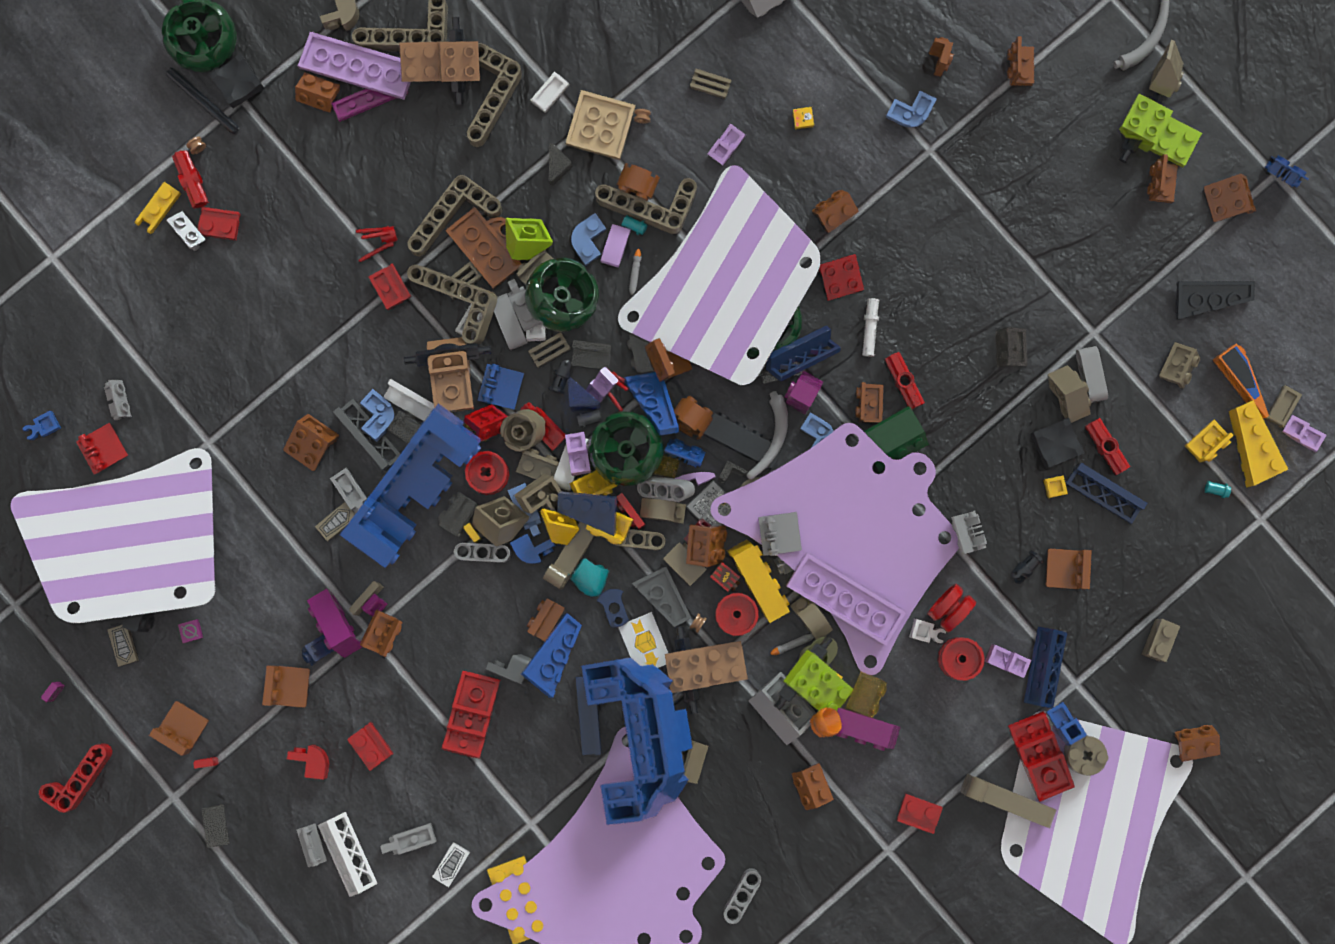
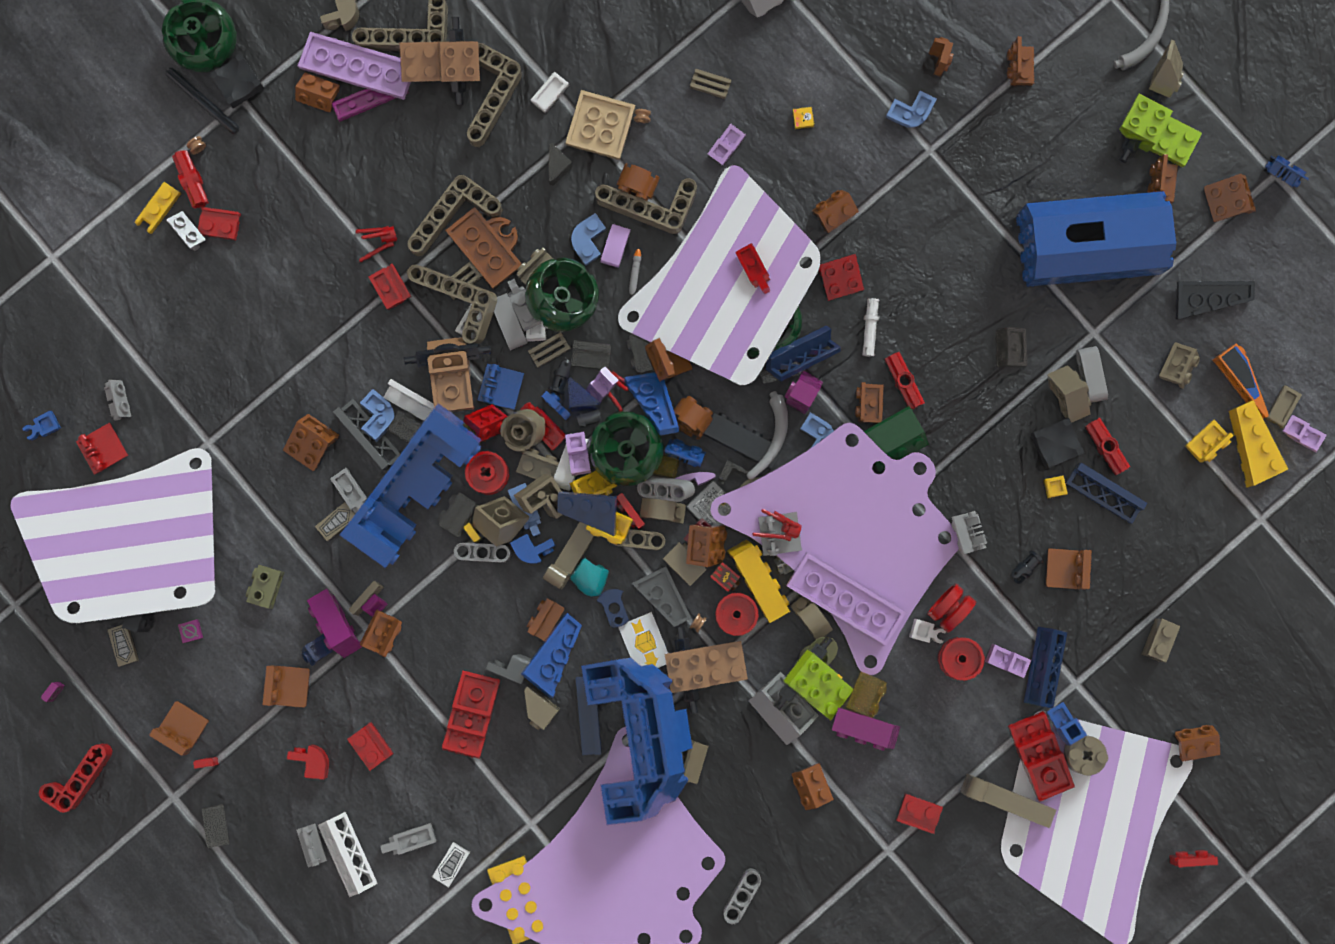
lime slope [505,218,553,260] -> none
yellow slope [540,509,579,545] -> none
teal pin [622,215,647,235] -> none
light grey piece [771,634,814,655] -> none
orange hair [810,708,842,738] -> none
teal pin [1205,481,1232,498] -> none
none -> olive brick [246,565,285,609]
none -> dark tan slope [524,685,560,730]
none -> blue plate [541,391,571,420]
none -> red hinge [735,243,770,294]
none -> red plant [752,509,802,541]
none -> blue panel [1016,191,1176,287]
none -> red plate [1169,850,1218,867]

